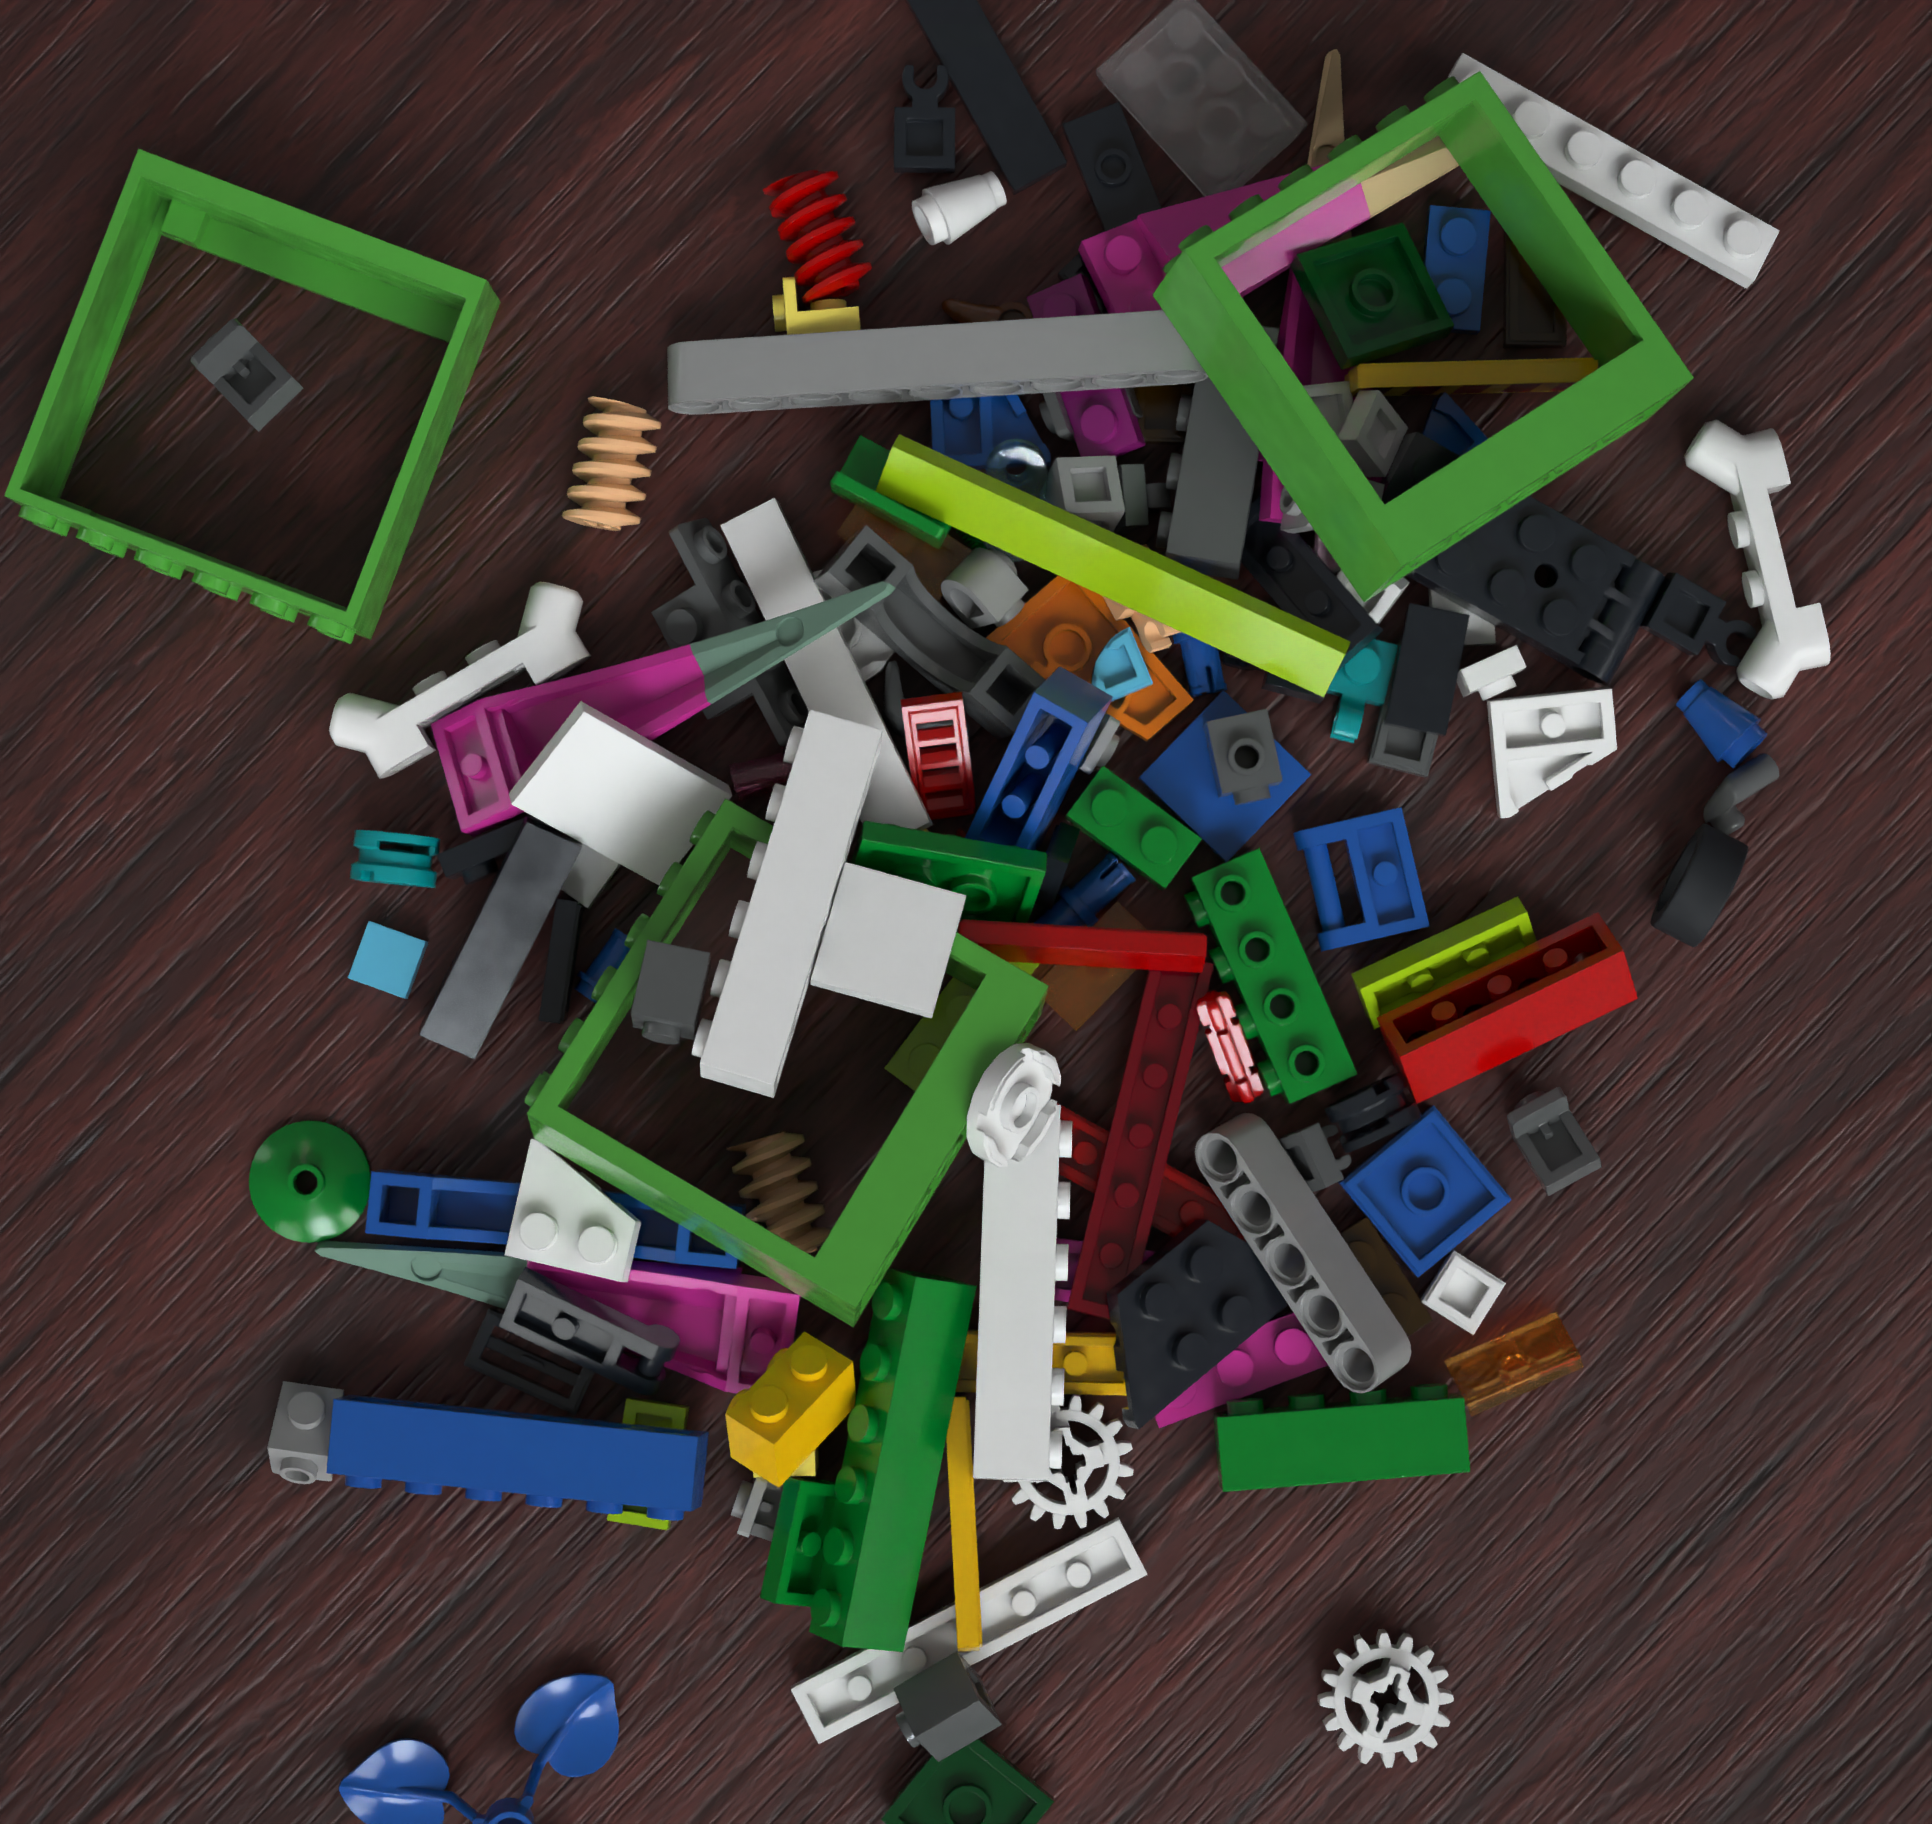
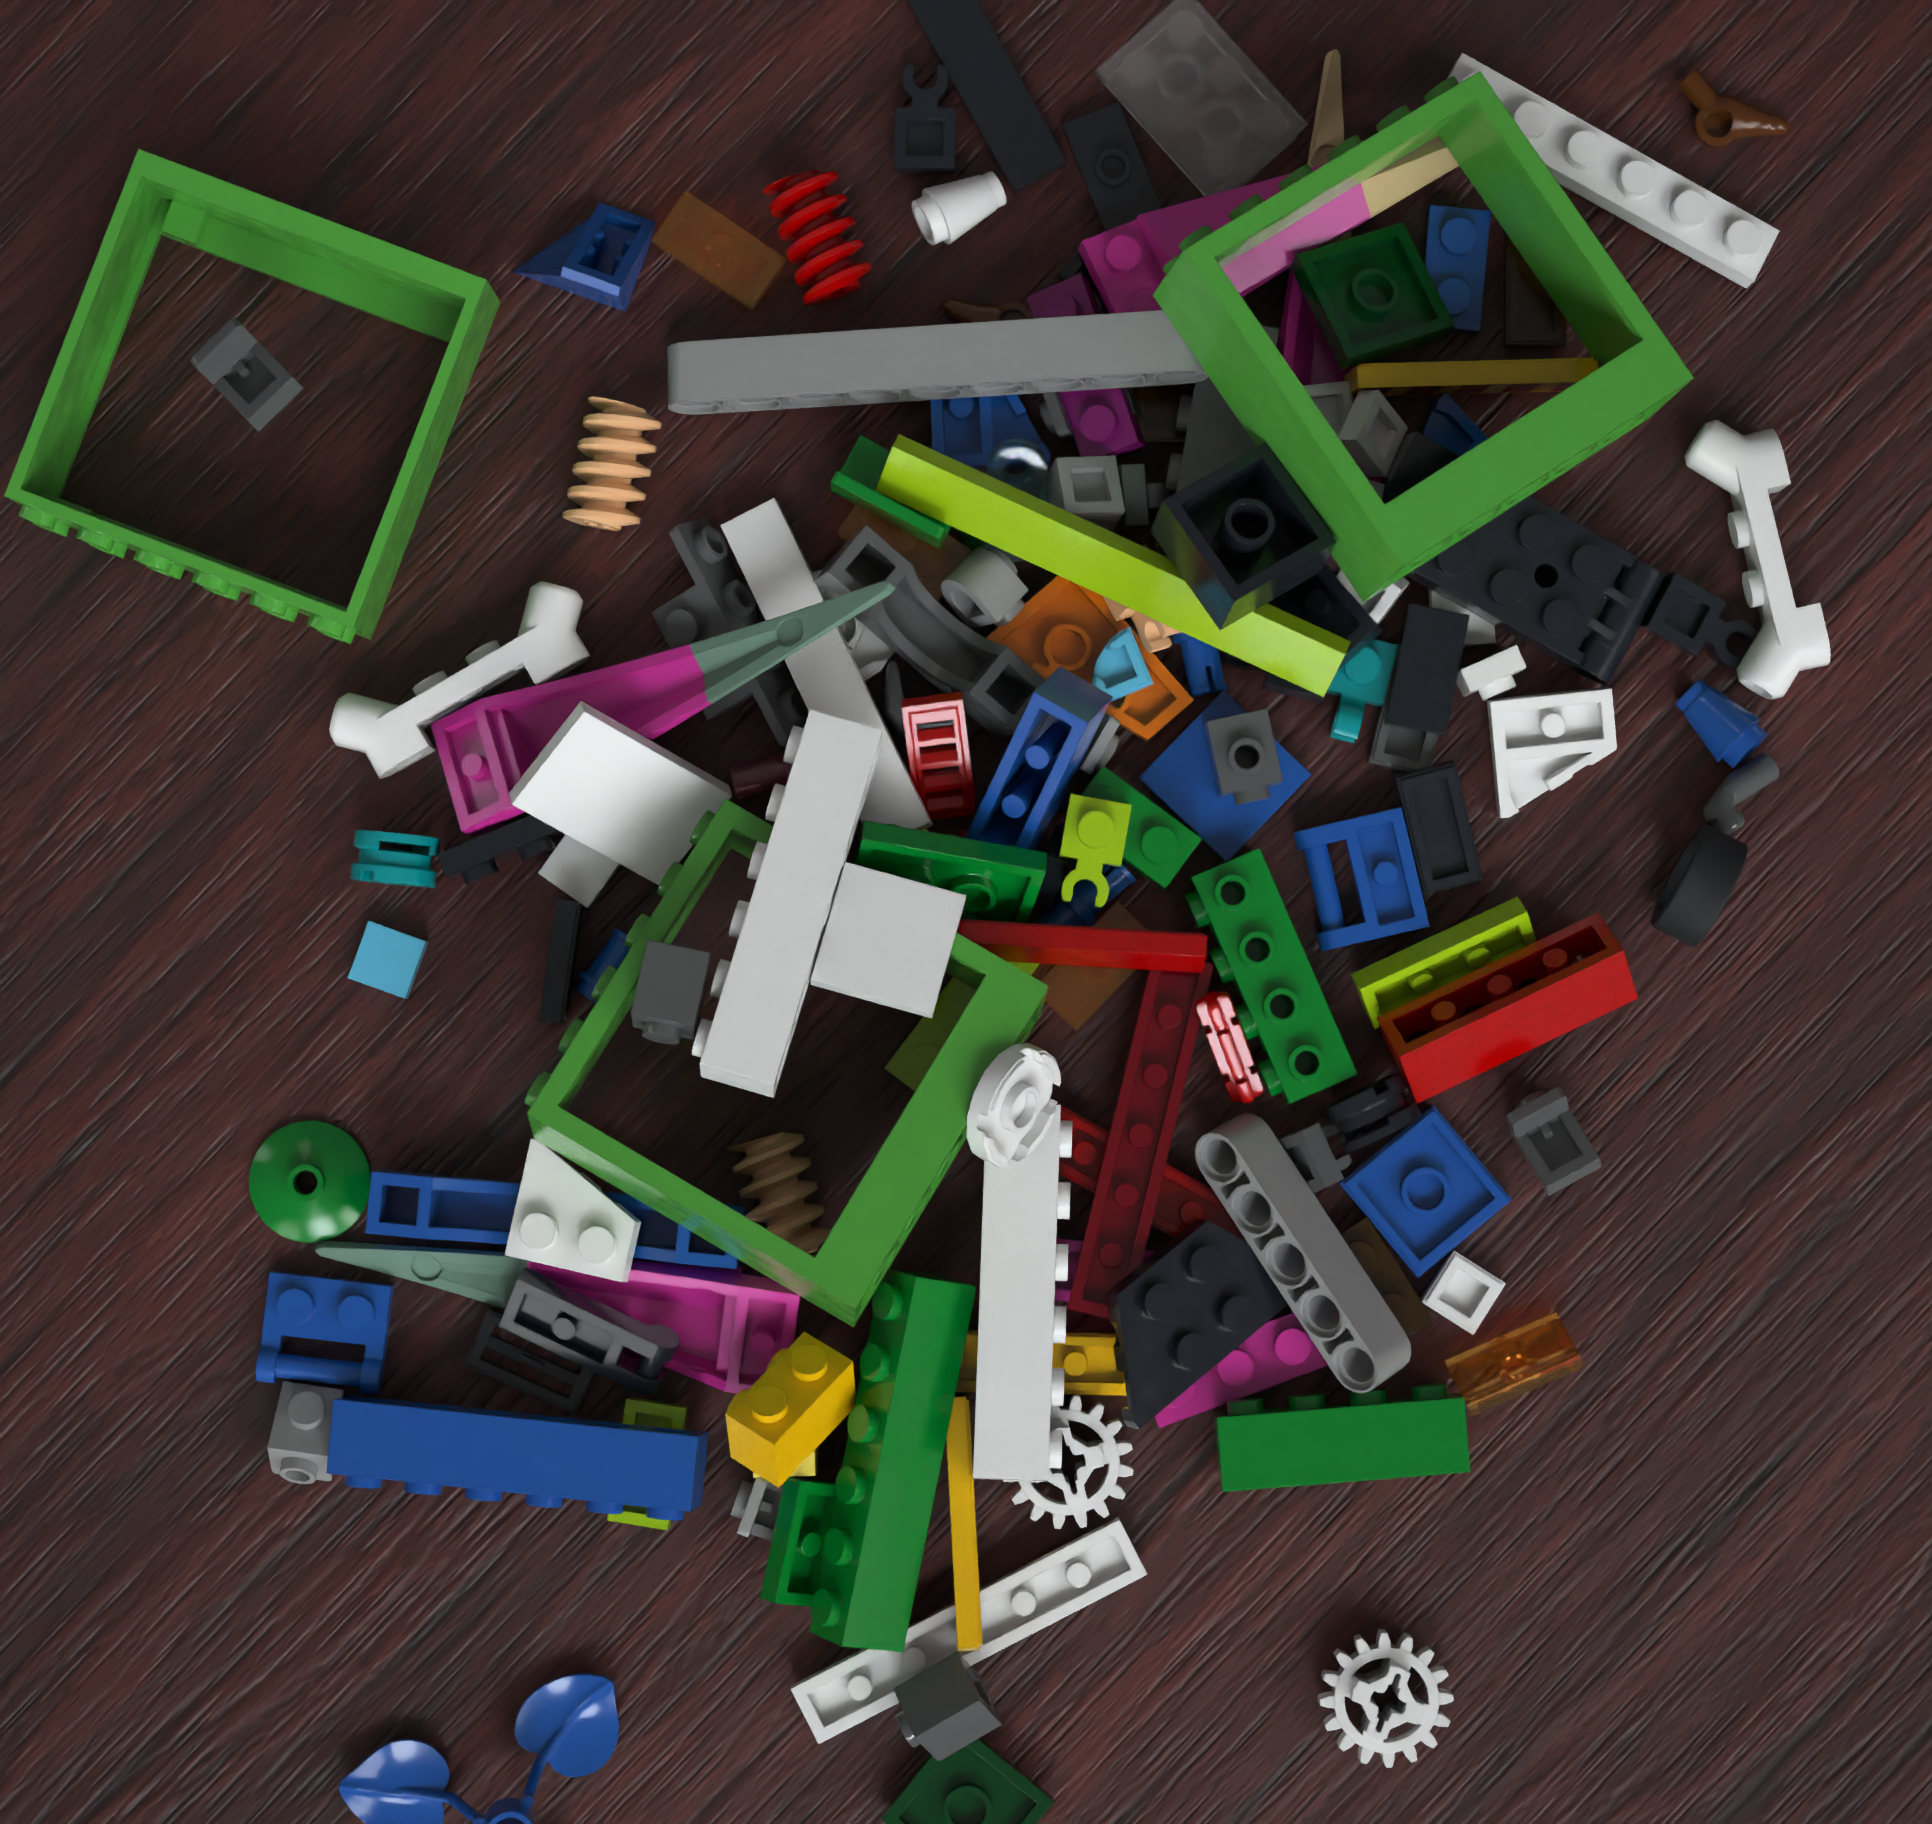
black tile [419,816,582,1059] -> none
light yellow bracket [772,276,861,335] -> none
none -> blue plate [256,1271,394,1396]
none -> blue slope [513,202,657,312]
none -> clear orange plate [651,190,787,312]
none -> lime plate [1059,794,1132,908]
none -> black brick [1150,442,1336,630]
none -> black tile [1393,760,1483,895]
none -> reddish brown animal [1678,69,1790,149]

